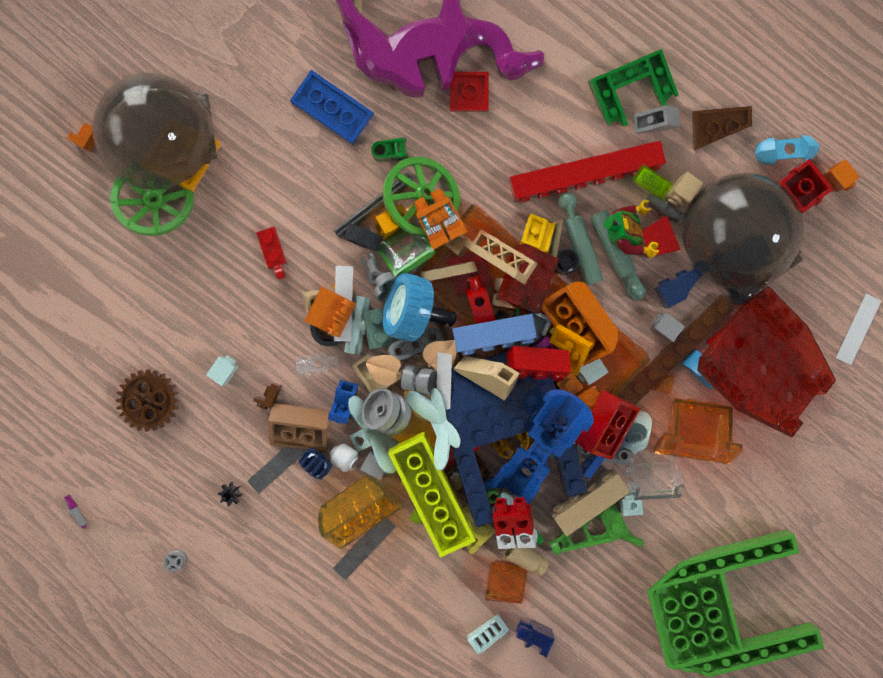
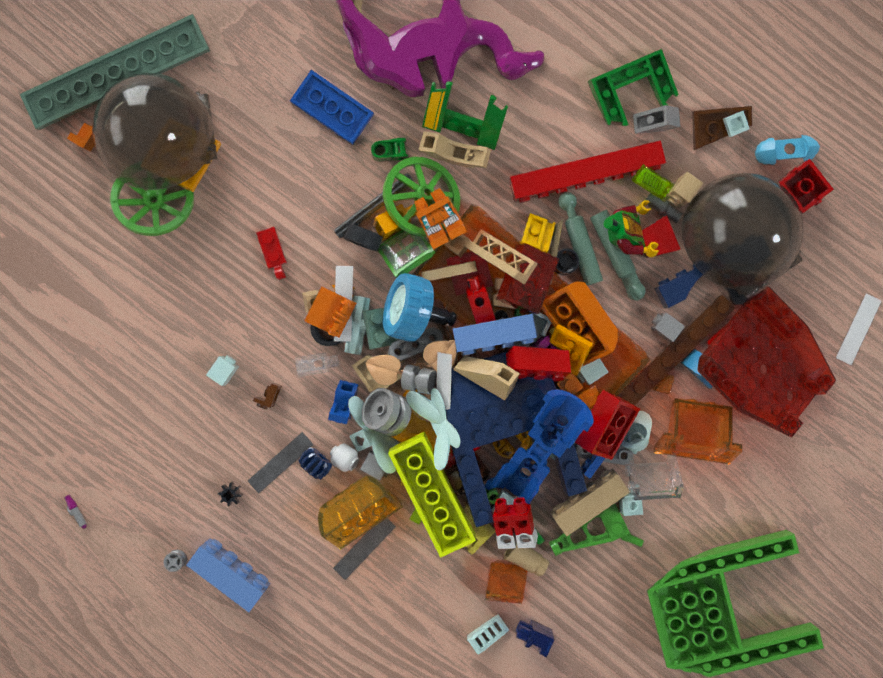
reddish brown gear [115,369,180,432] -> none
medium nougat slope [268,403,331,453] -> none
light grey piece [360,253,396,300] -> none
red plate [450,72,489,112] -> none
orange brick [823,159,860,192] -> none
none -> sand green plate [20,14,210,130]
none -> medium blue piece [186,538,271,612]
none -> tan arch [419,132,491,168]
none -> green wedge [422,81,508,150]
none -> light aqua plate [723,111,750,137]

